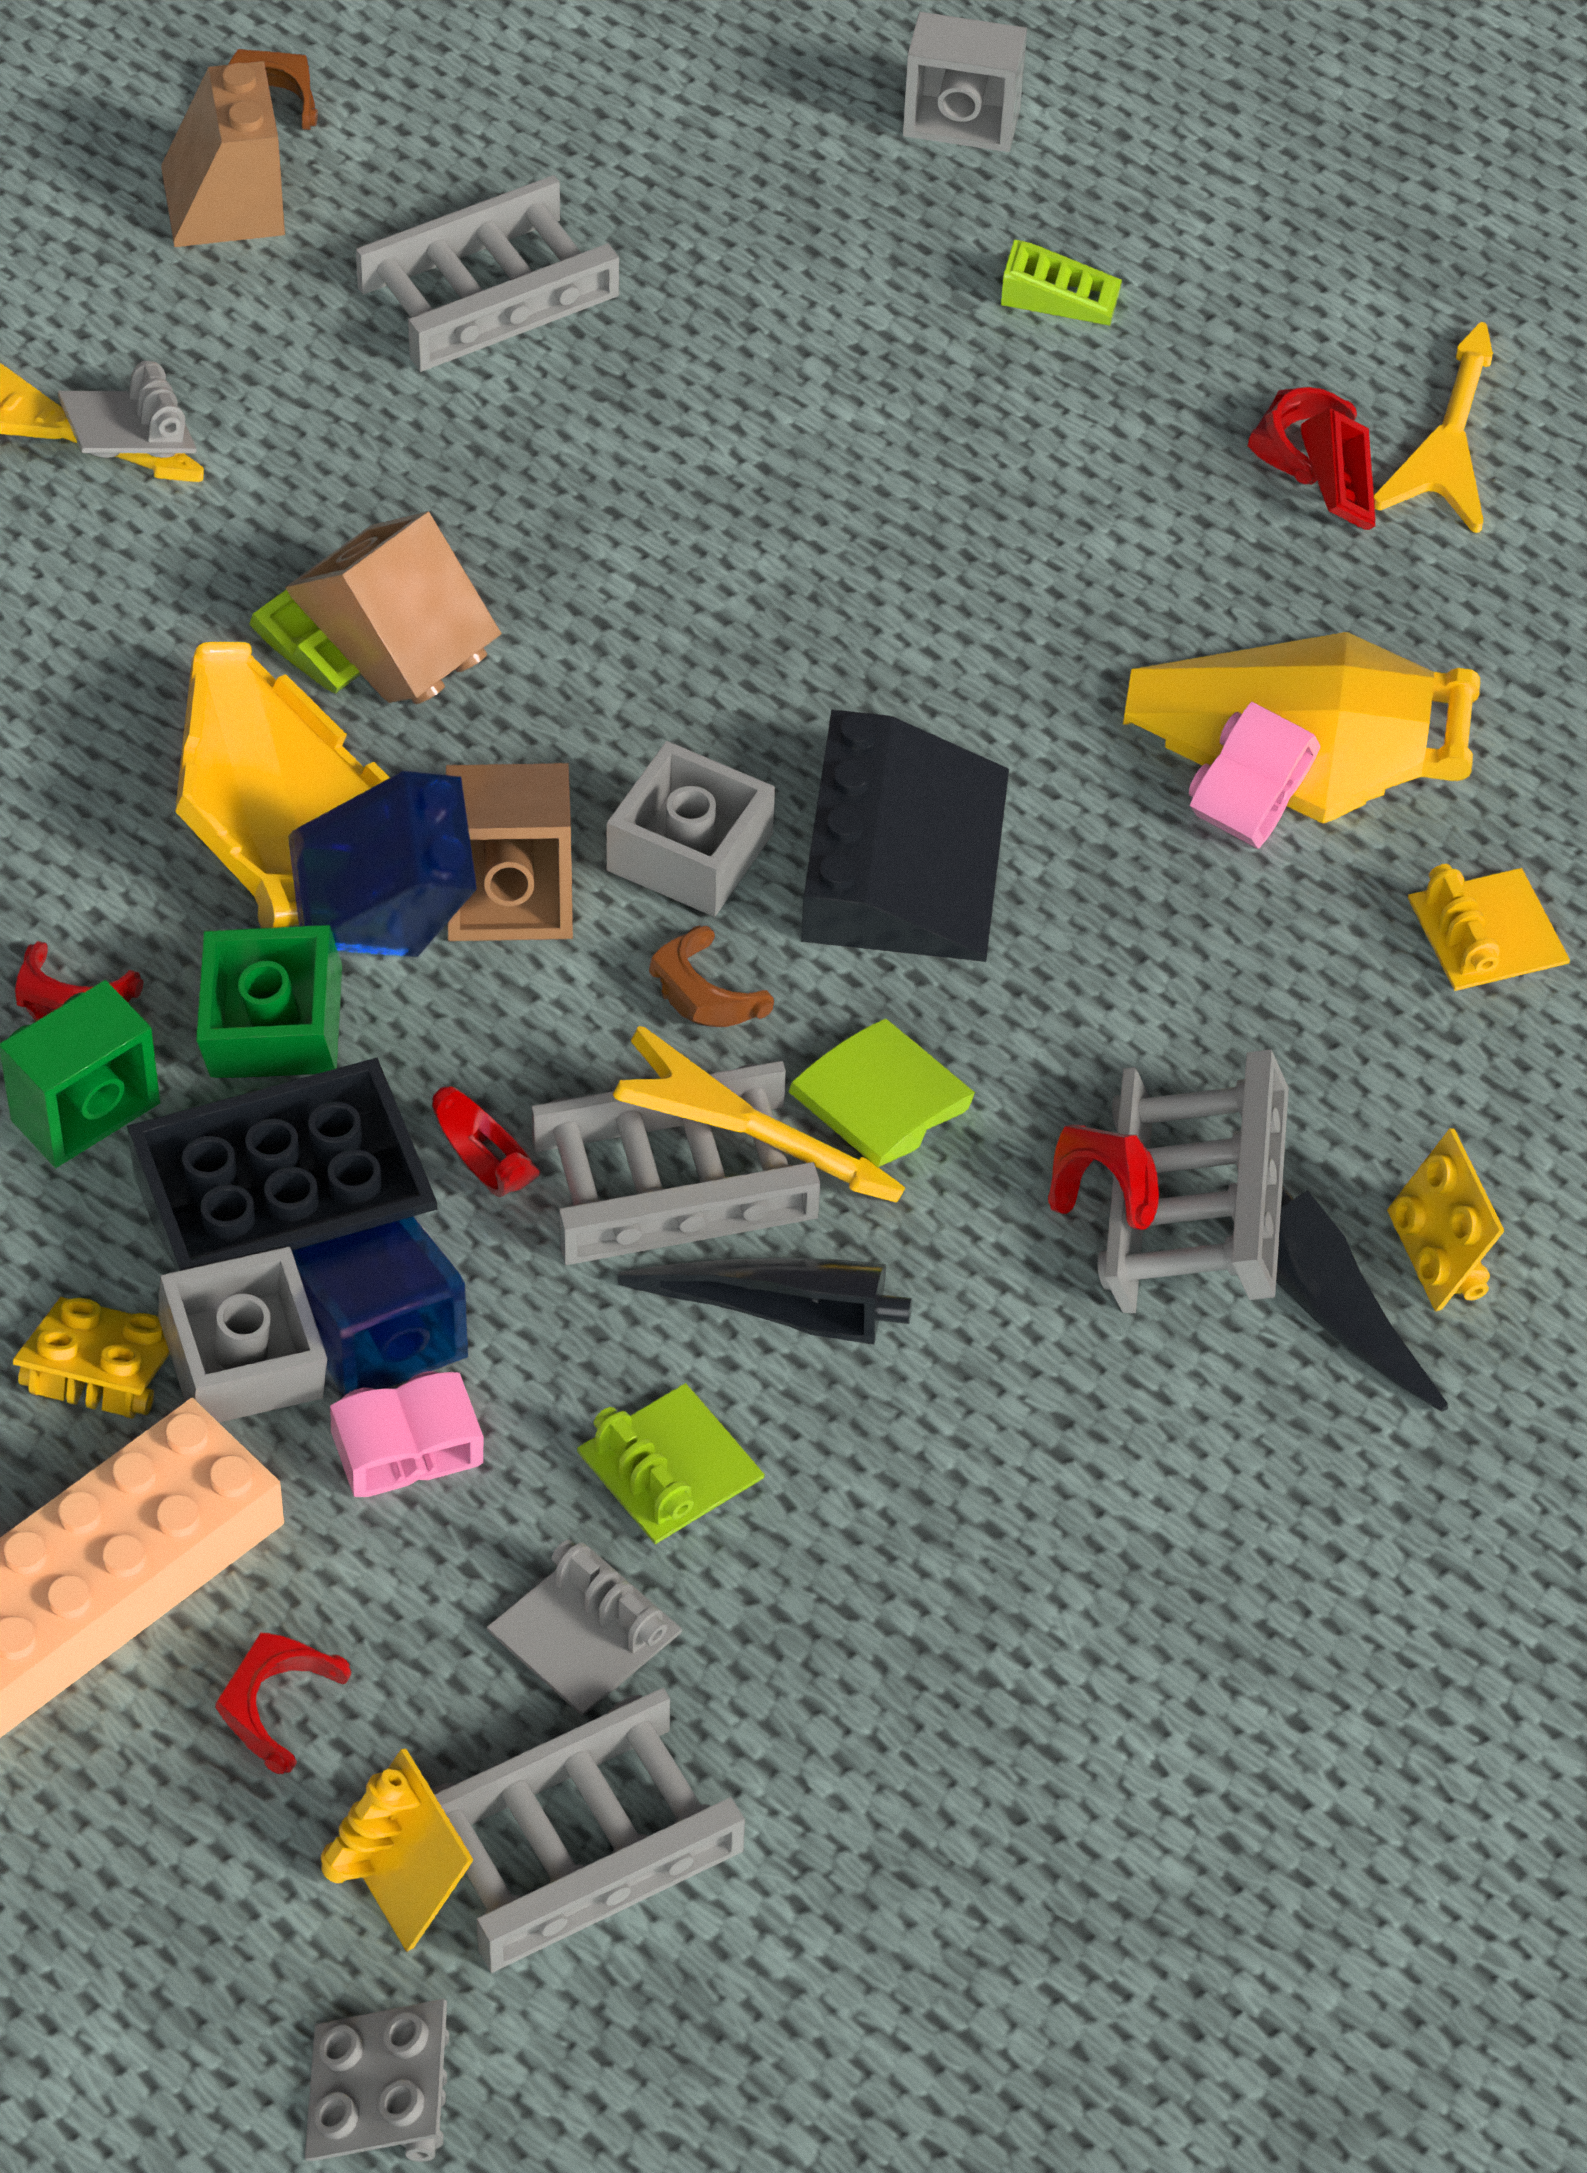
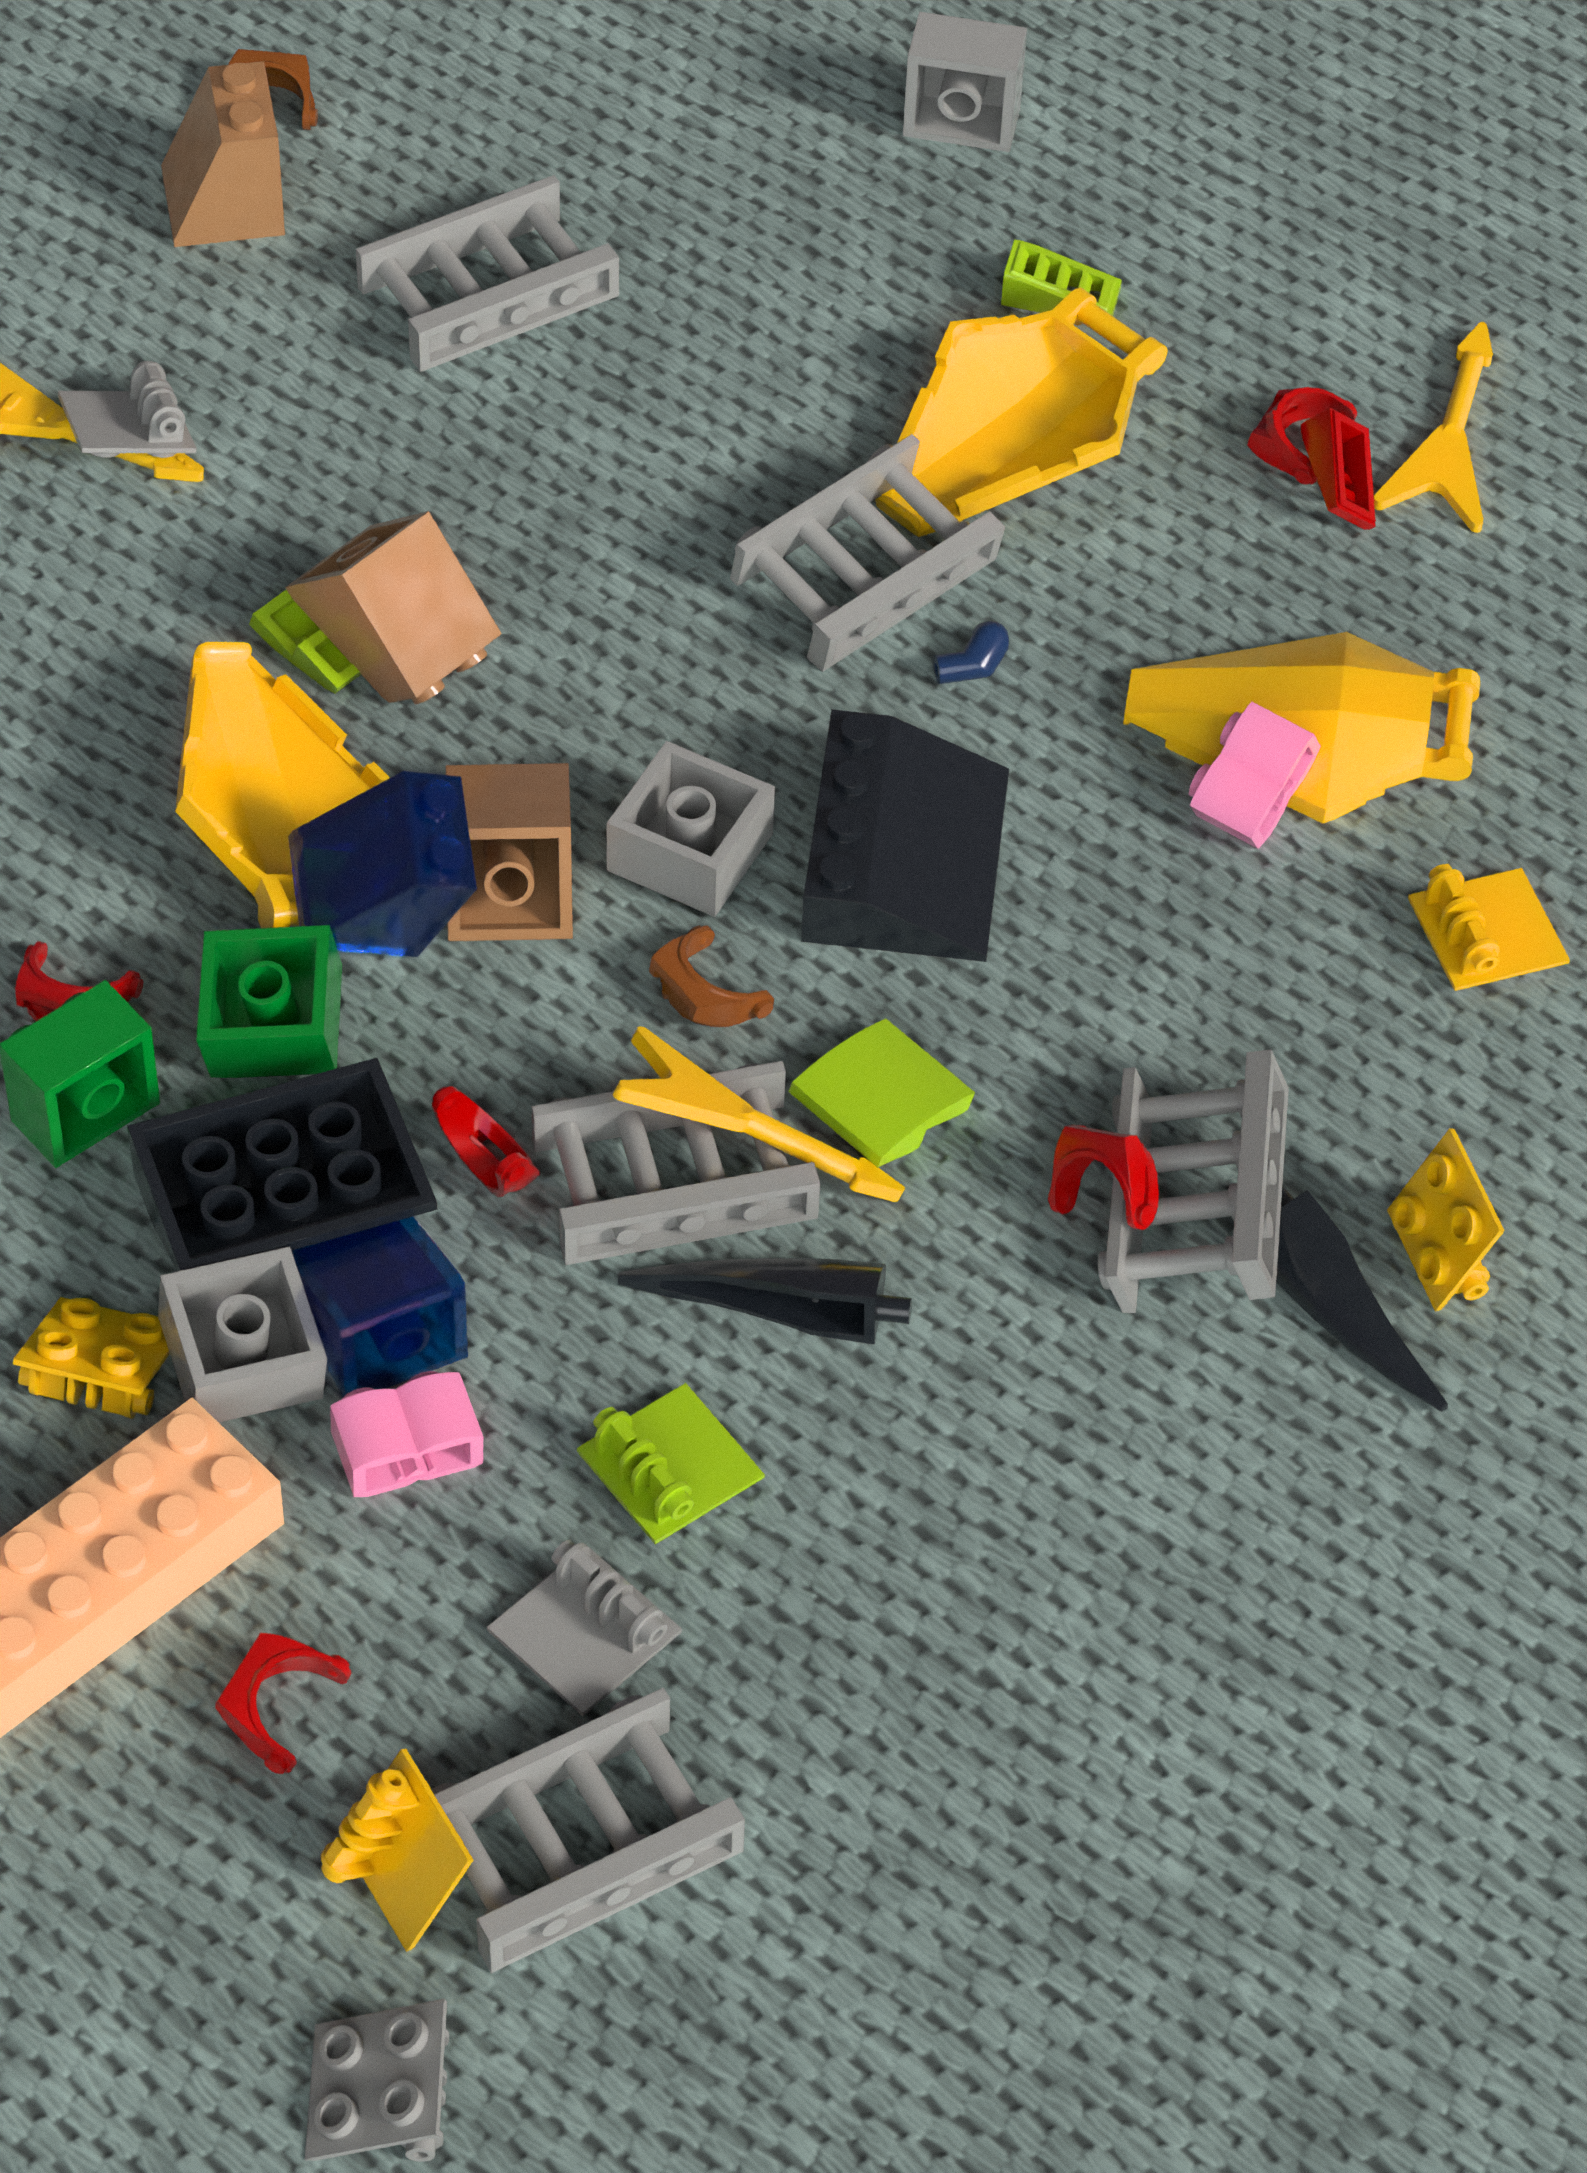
none -> light grey fence [730,434,1005,672]
none -> yellow windscreen [875,287,1168,537]
none -> dark blue arm [933,621,1009,684]

